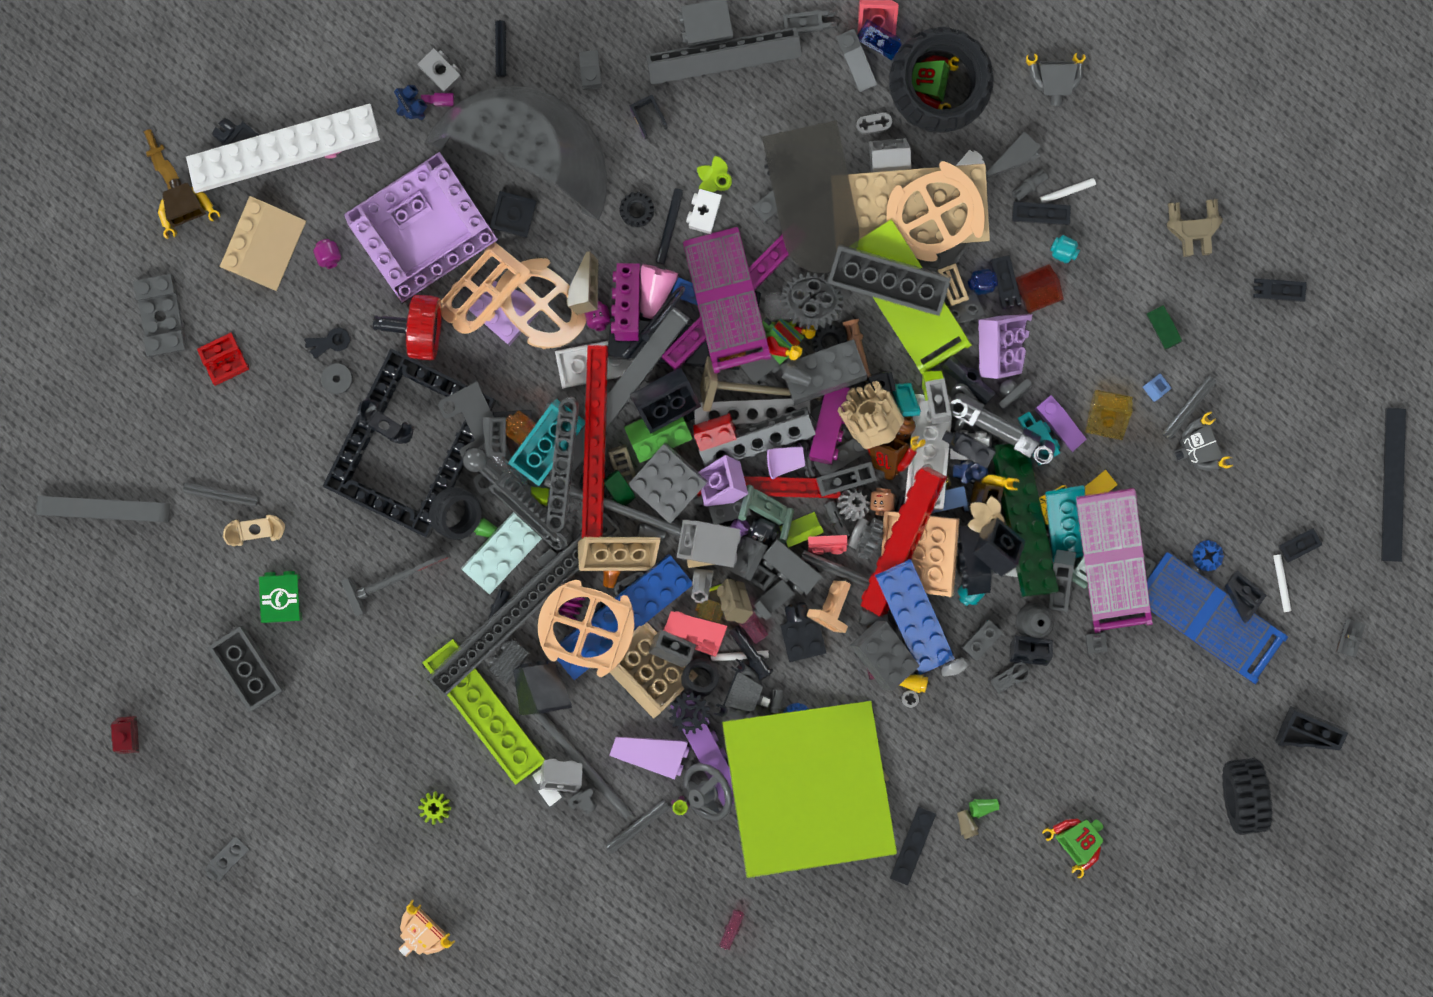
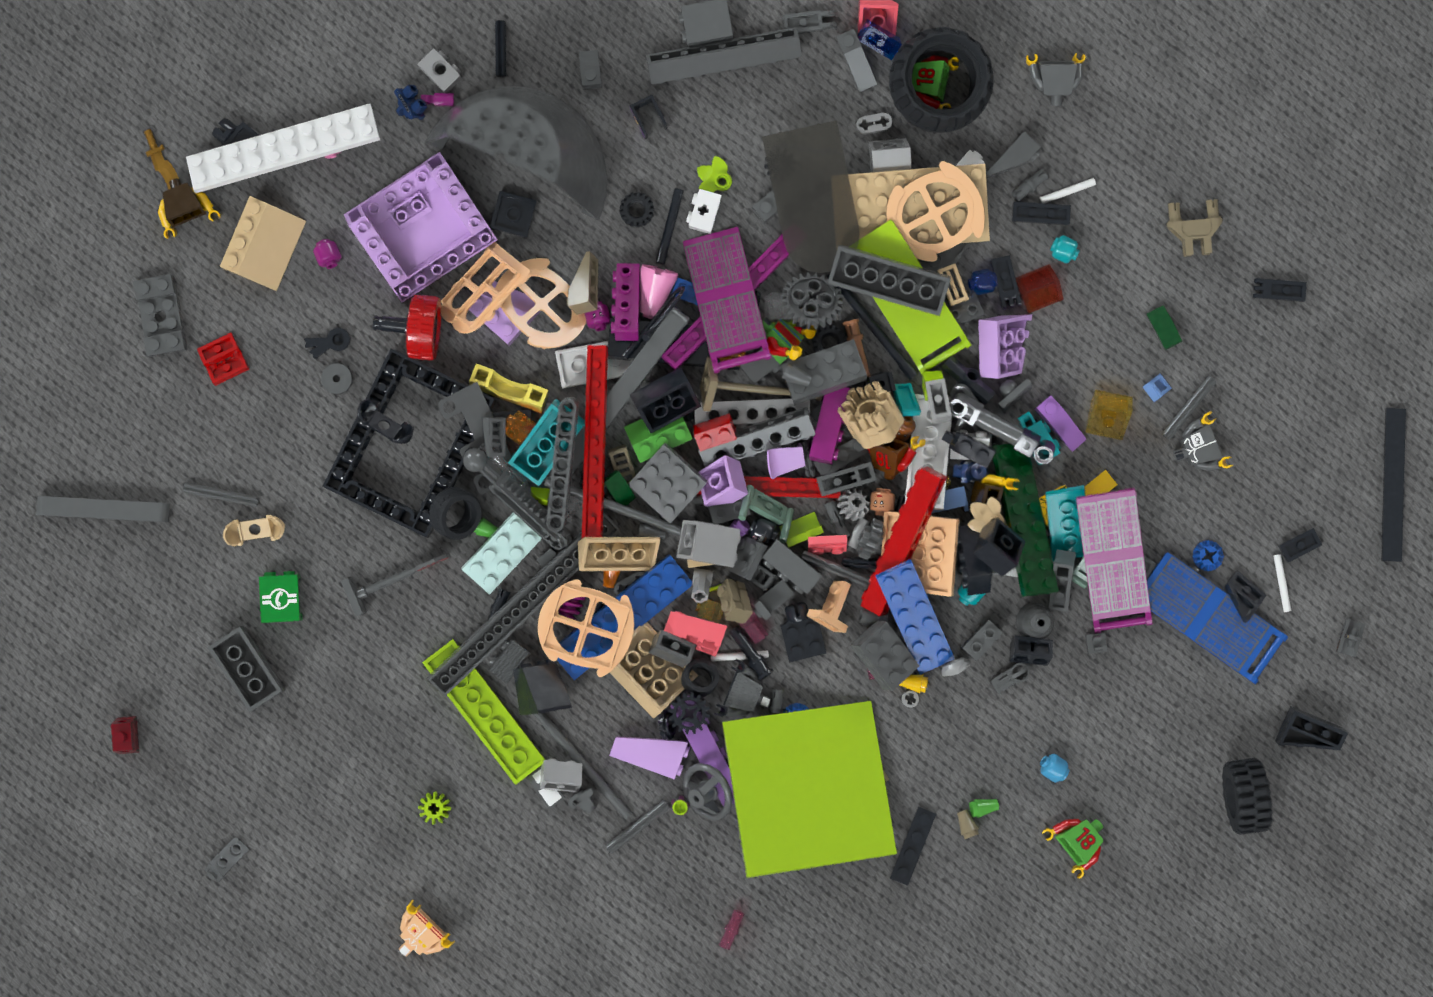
none -> light yellow arch [469,364,548,413]
none -> black gear [658,709,676,740]
none -> black piece [826,272,918,381]
none -> black axle [842,556,878,569]
none -> dark azure head [1040,754,1069,783]

